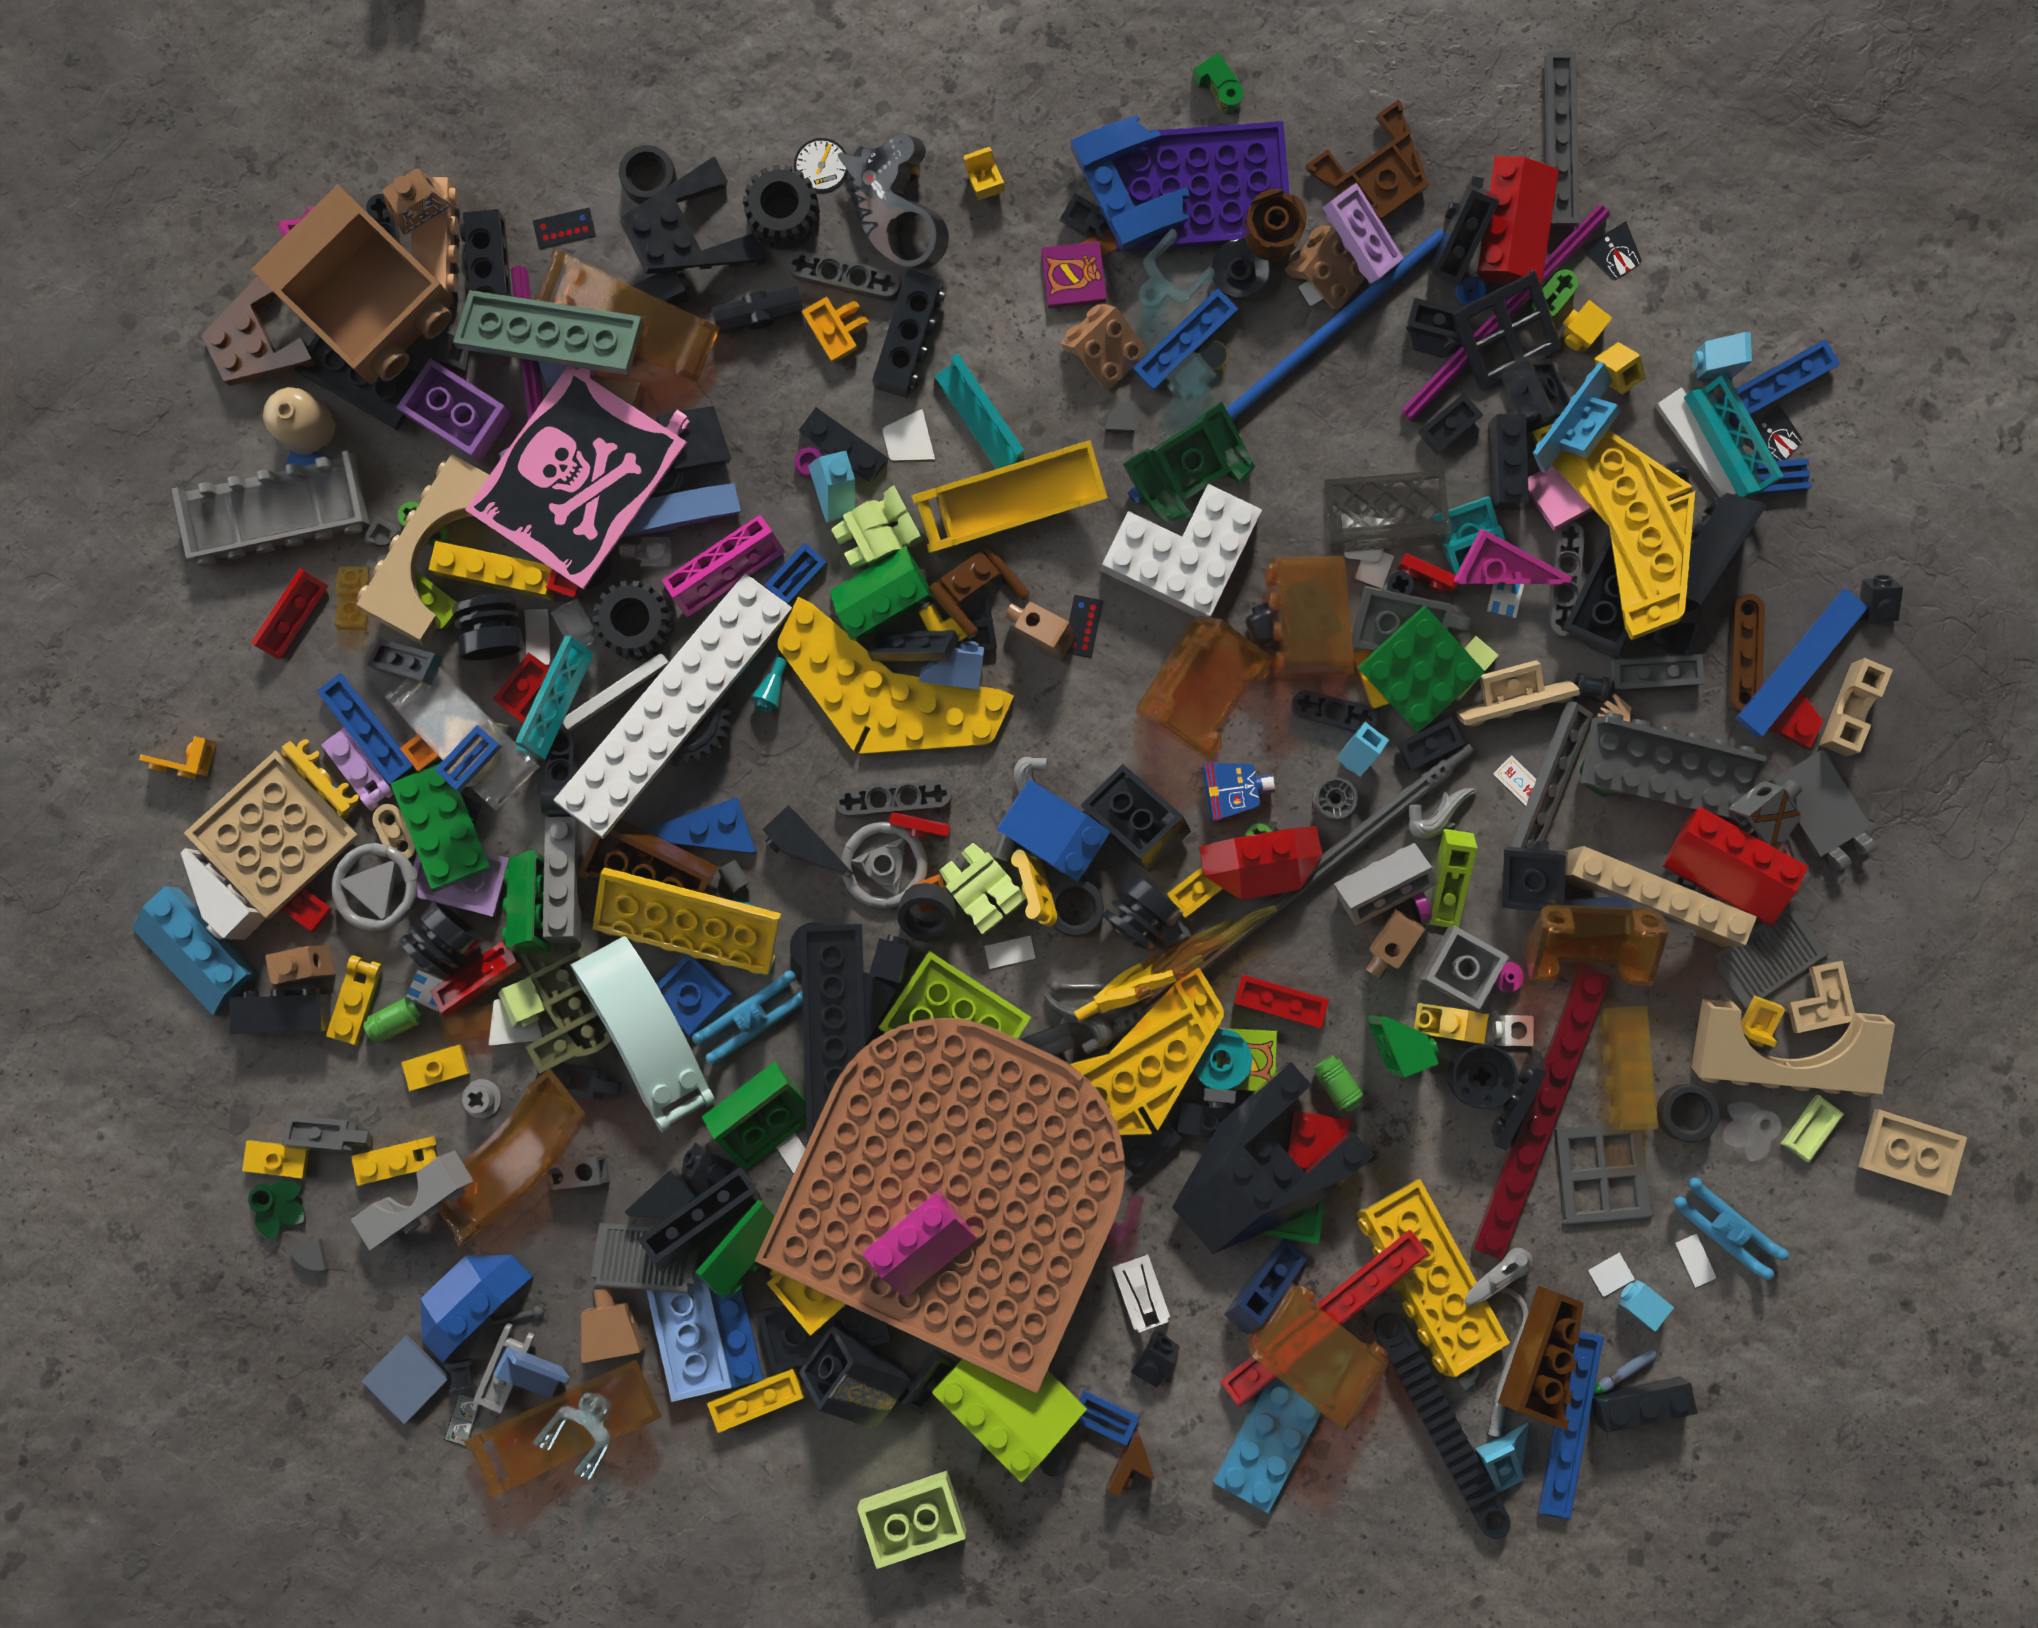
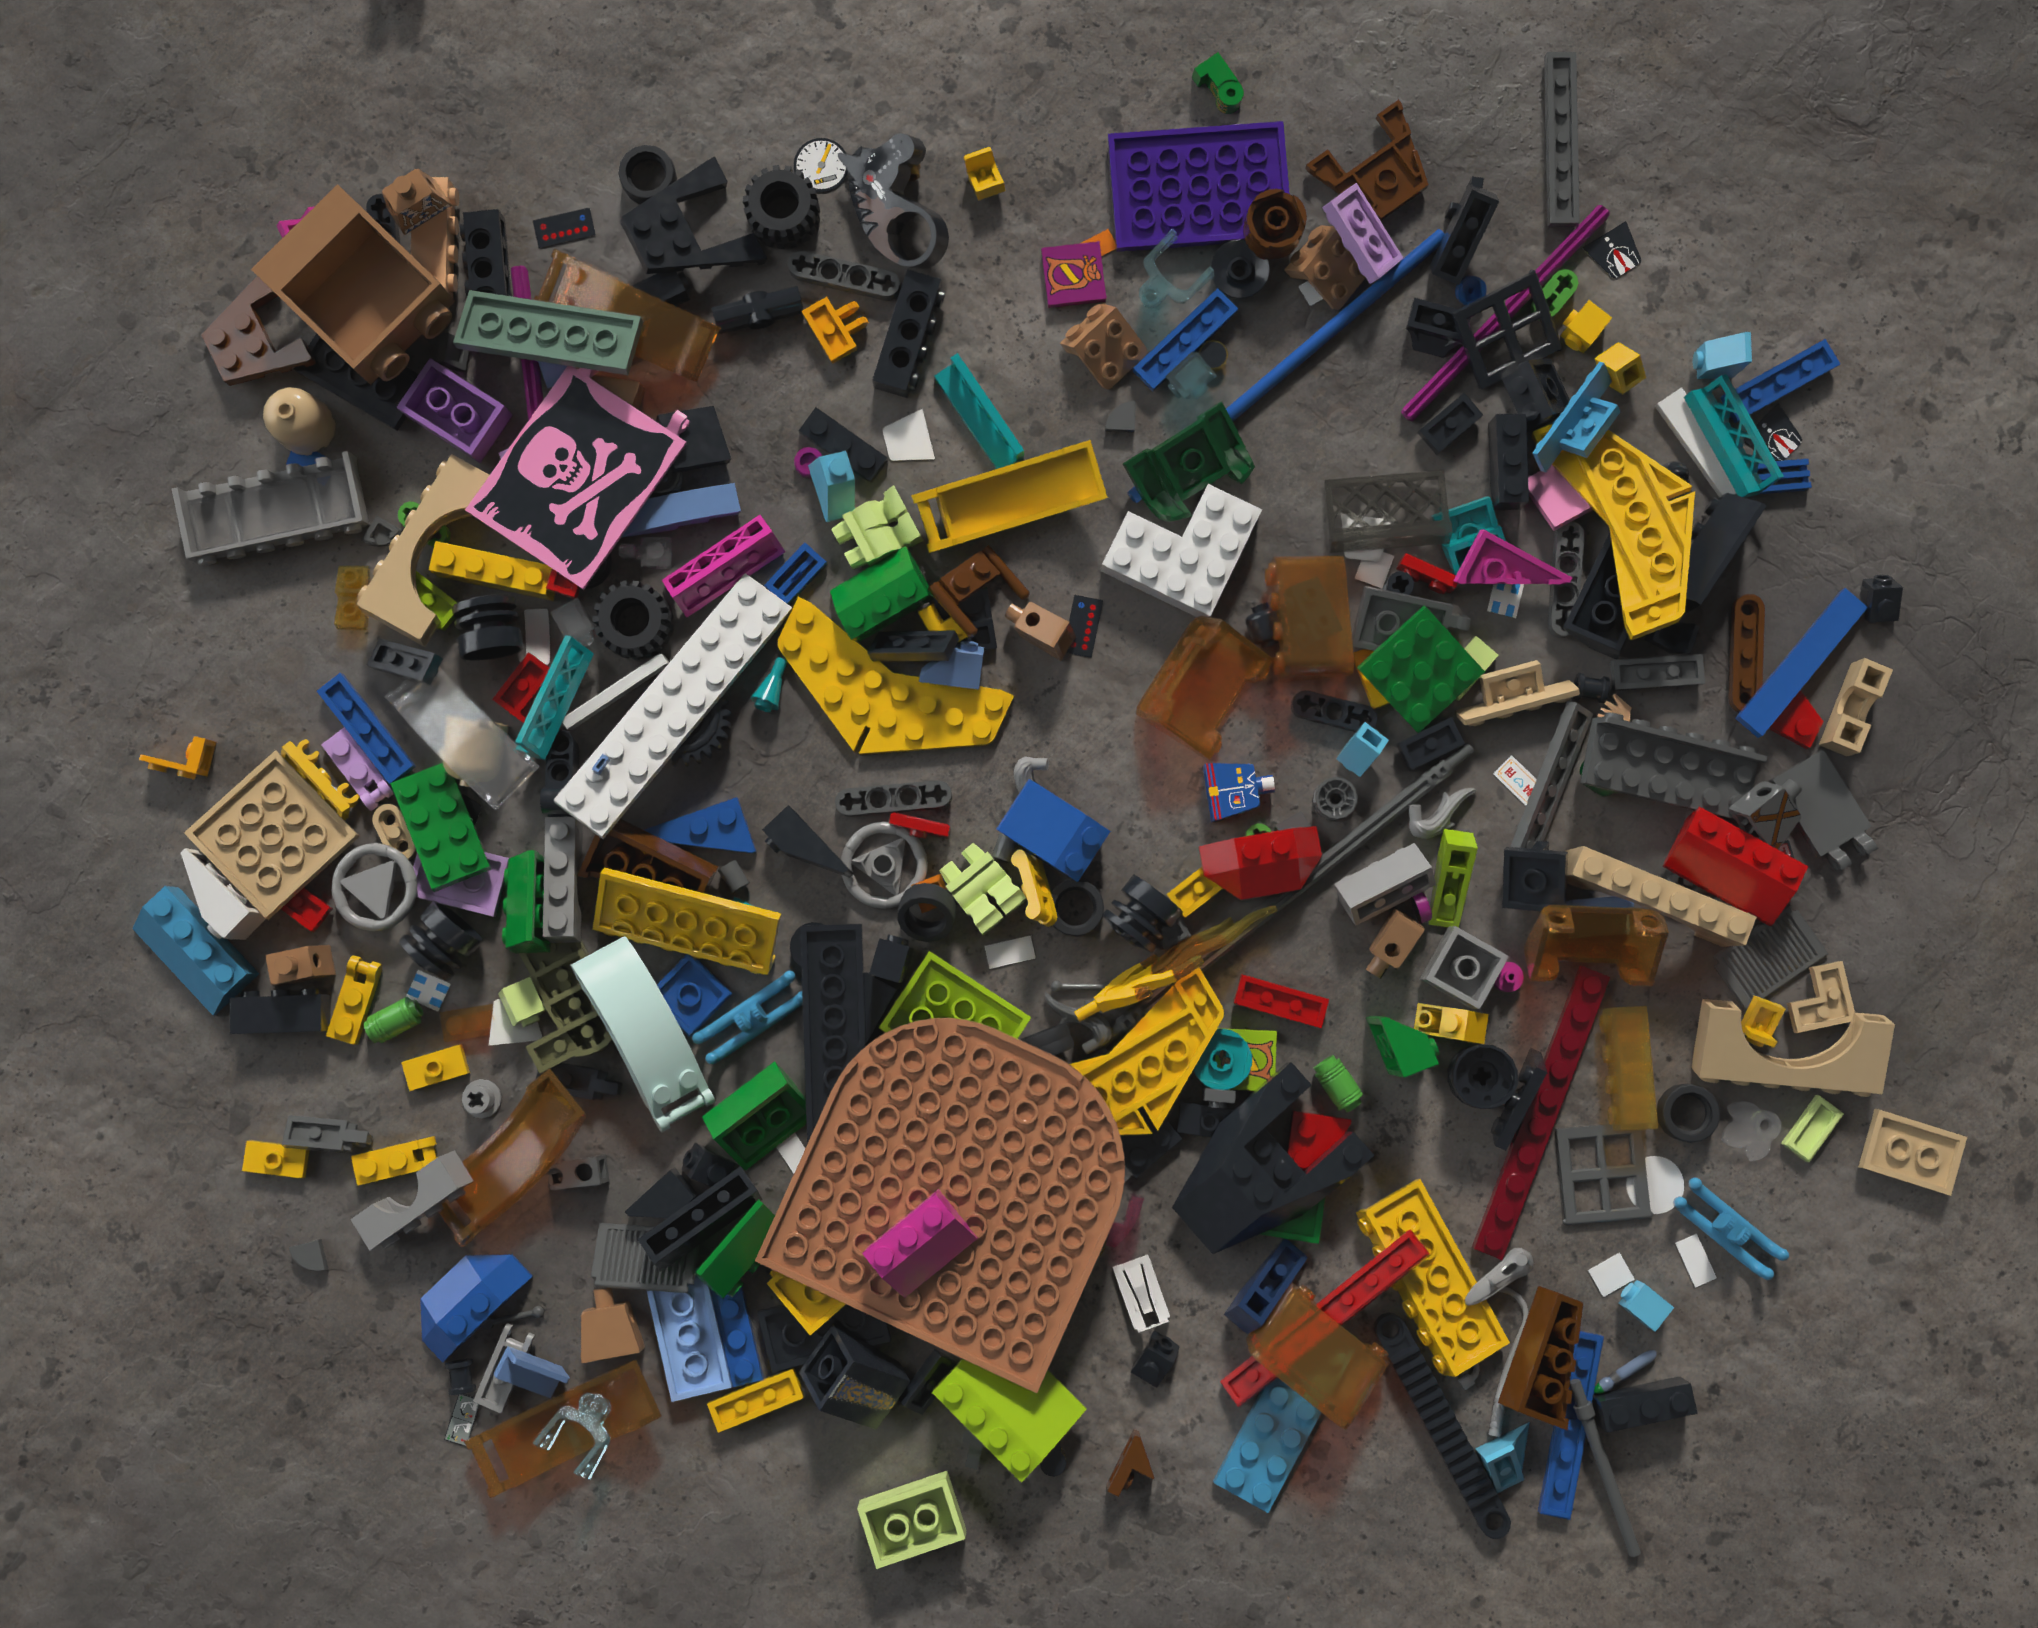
dark green plate [248,1179,305,1240] -> none
red plate [250,568,329,660] -> none
sand blue tile [361,1335,450,1424] -> none
orange plate [400,730,443,772] -> none
red plate [430,941,522,1018] -> none
blue tile [435,725,502,792] -> none
black plate [1059,193,1110,242] -> none
blue wedge [1071,115,1189,252] -> none
blue tile [1076,1389,1139,1446] -> none
black slope [1081,764,1191,873] -> none
red slope [1477,156,1559,285] -> none
white bracket [1493,1015,1534,1046] -> none
none -> medium blue piece [592,754,610,775]
none -> dark grey bar [1569,1379,1641,1557]
none -> white sticker [1626,1156,1684,1214]

